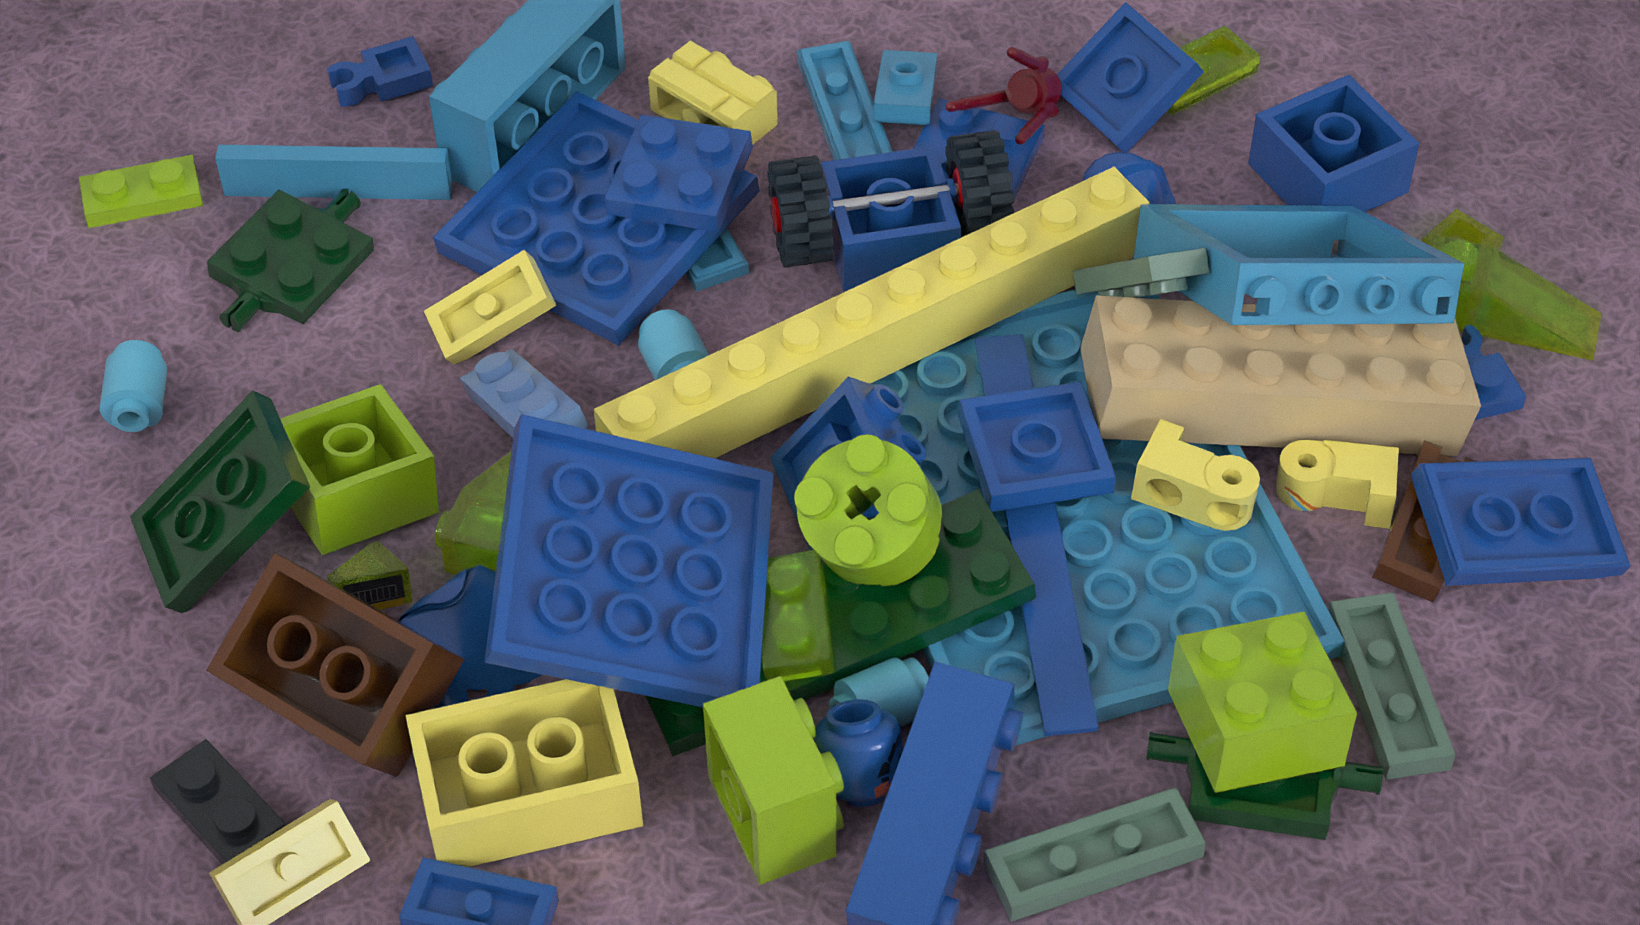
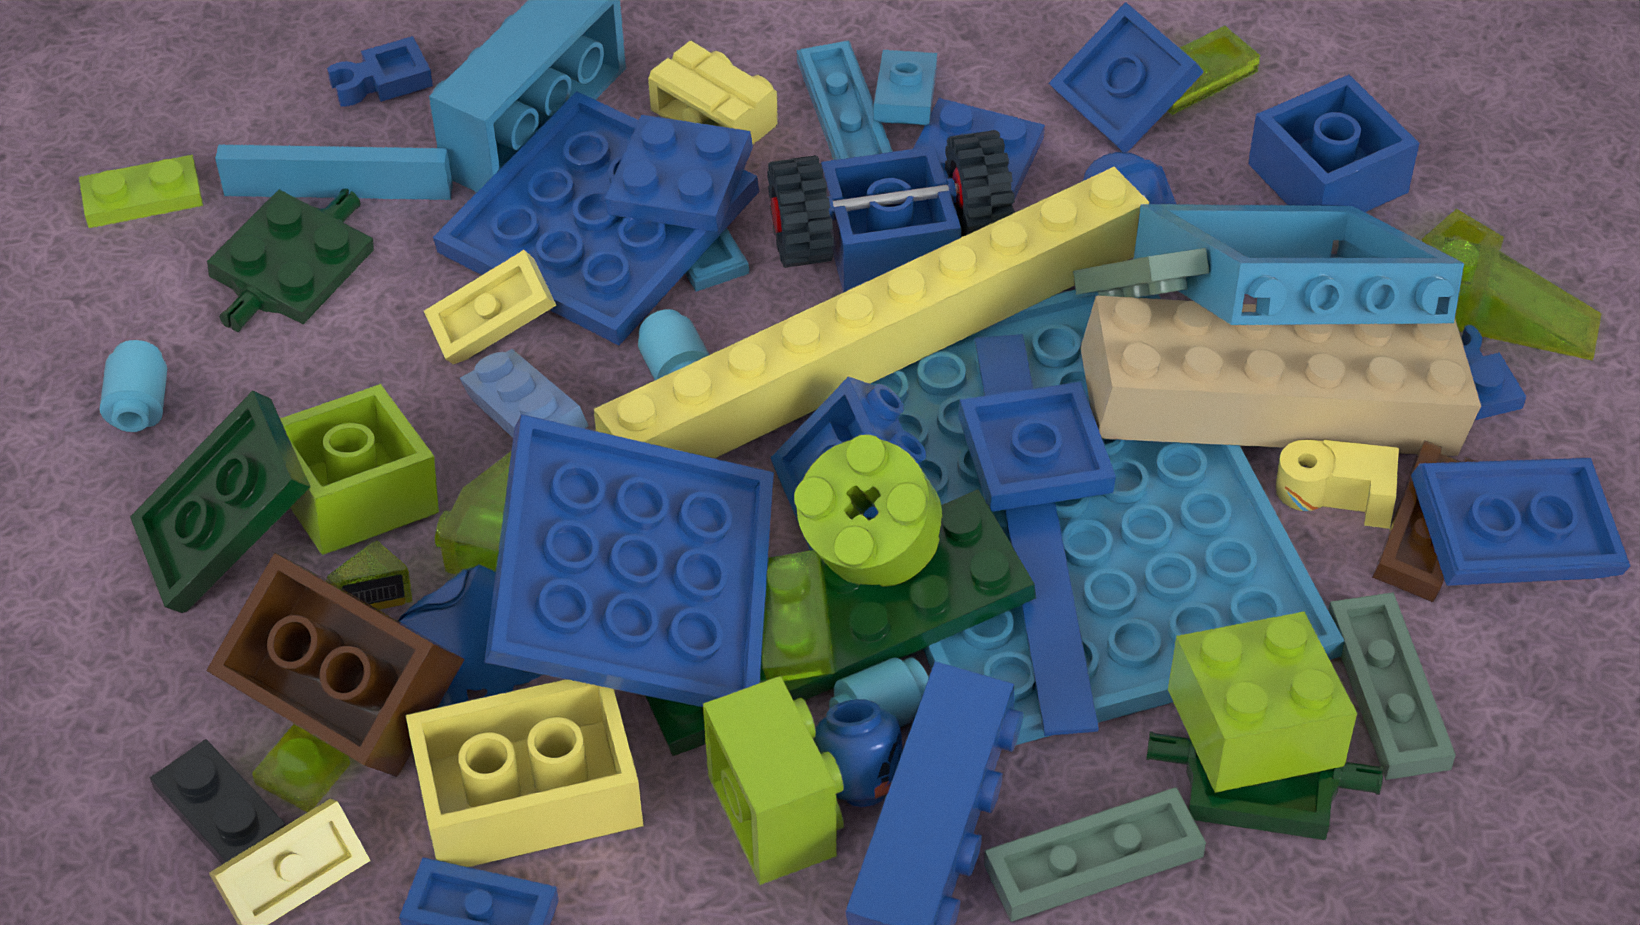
dark red plant [945,47,1062,145] -> none
light yellow leg [1131,419,1260,531] -> none
none -> clear neon green plate [252,724,351,813]

